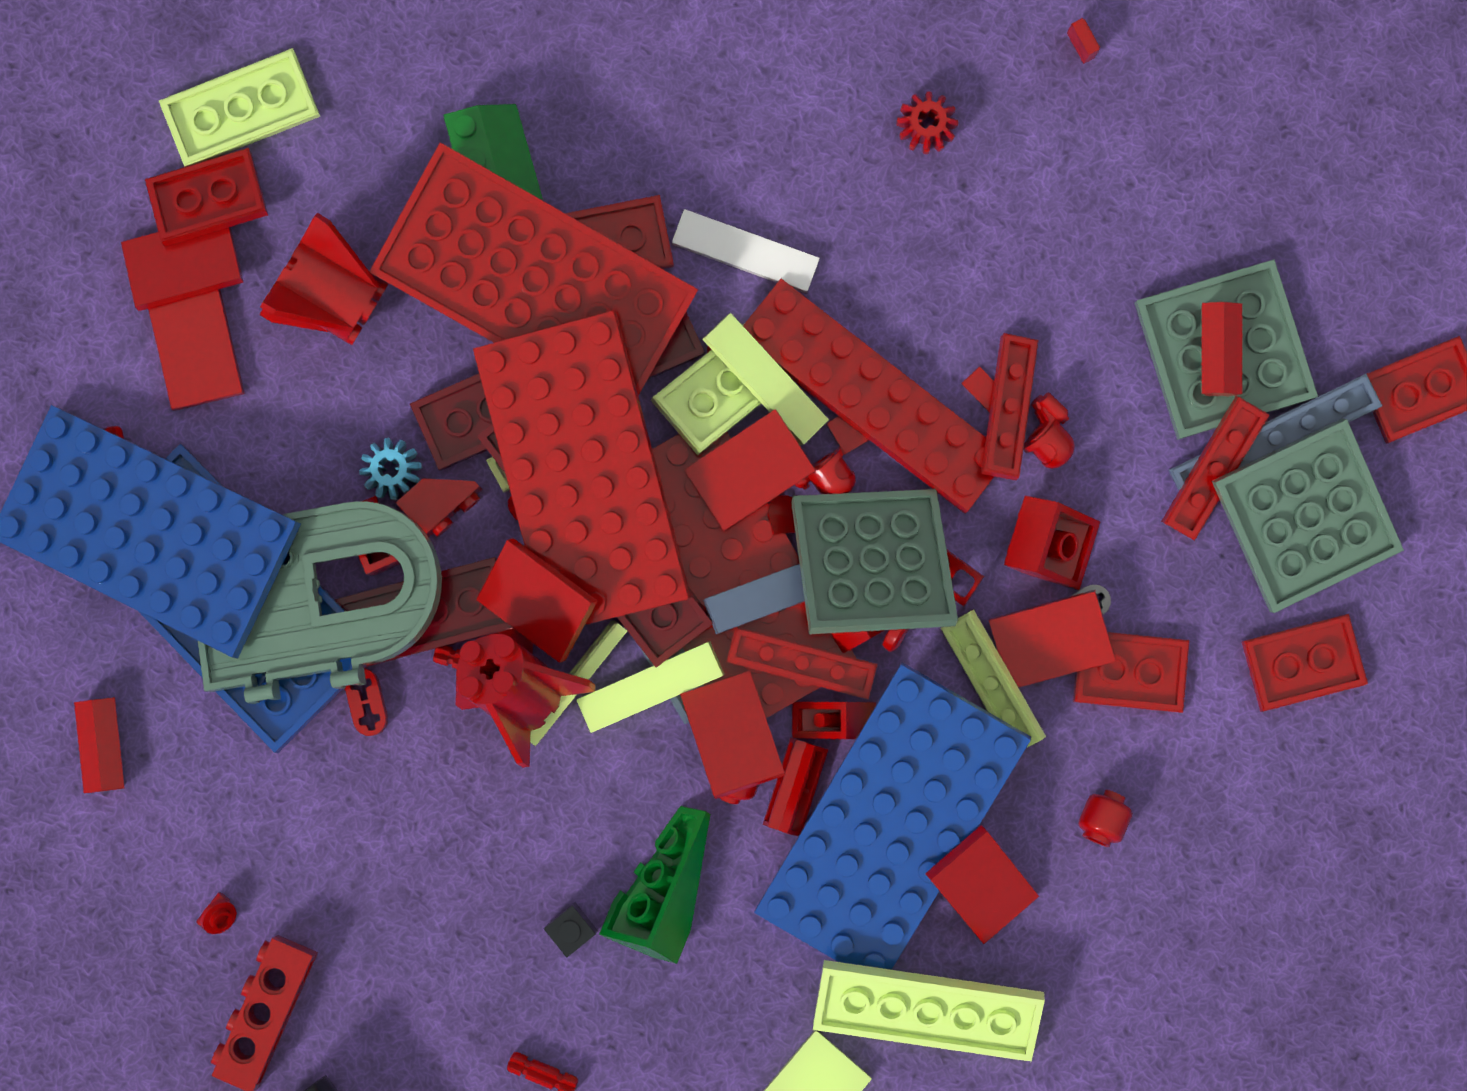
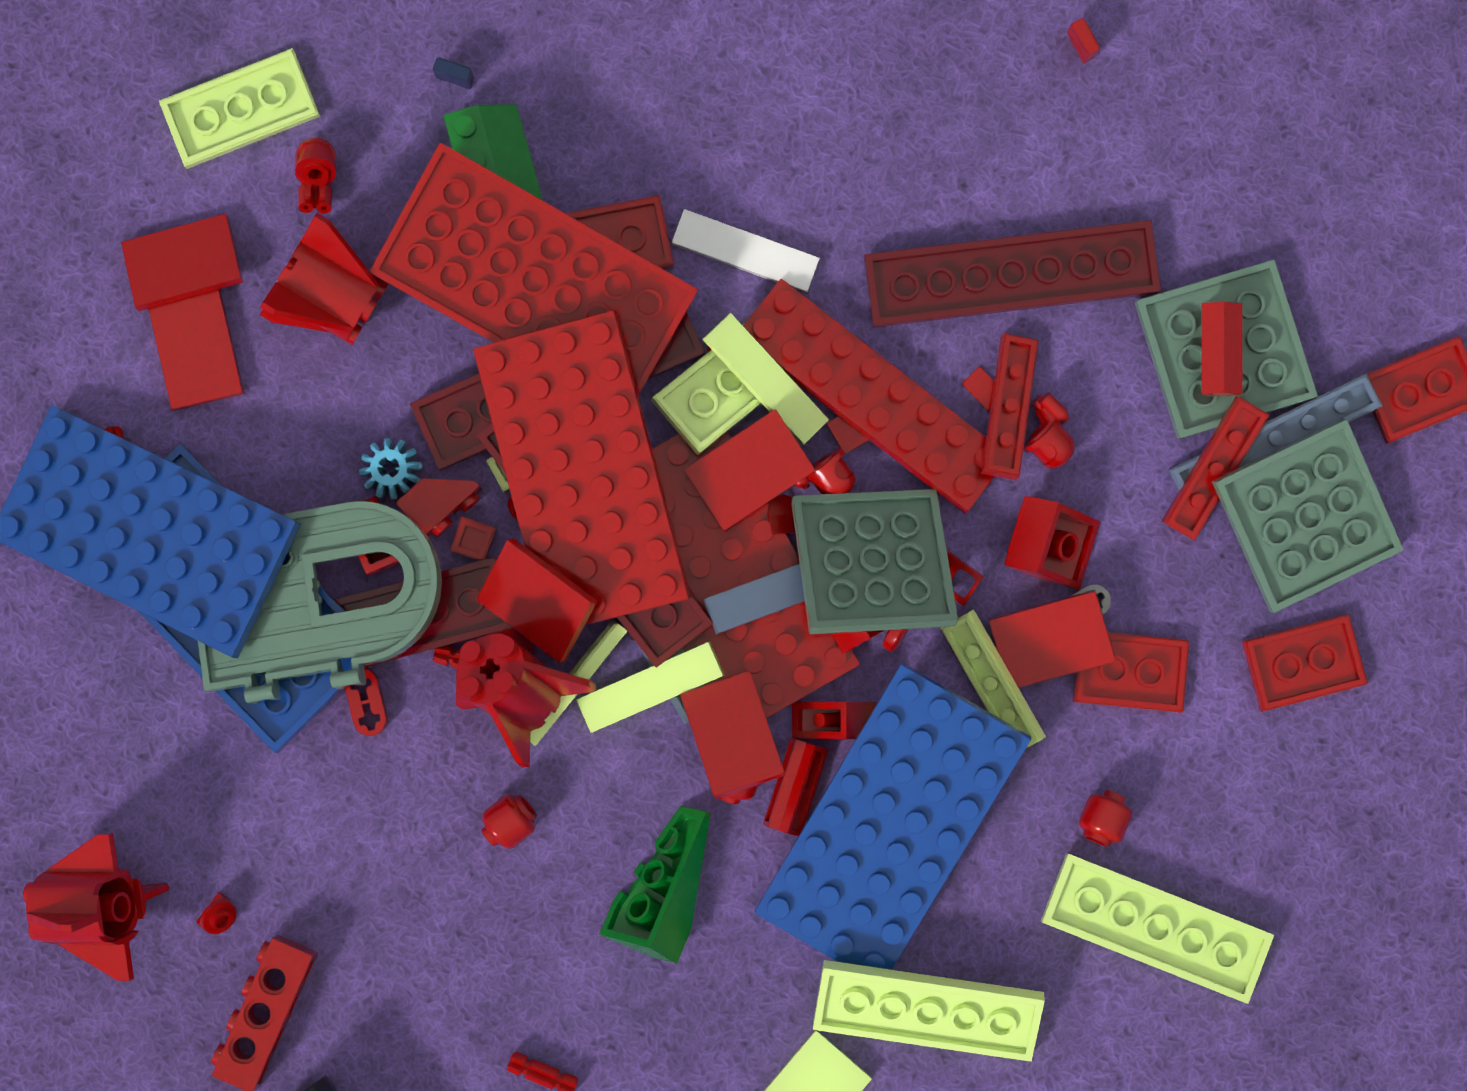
red piece [74,697,125,793] -> none
red tile [145,148,268,247] -> none
black brick [544,902,598,958] -> none
red tile [726,627,878,700] -> none
red gear [896,91,958,154] -> none
red tile [925,825,1039,944] -> none
none -> red brick [23,833,169,981]
none -> red piece [295,137,336,214]
none -> dark blue tile [432,57,474,90]
none -> red tile [450,516,497,561]
none -> red head [481,794,537,849]
none -> dark red plate [864,220,1161,328]
none -> yellowish green plate [1041,853,1274,1004]

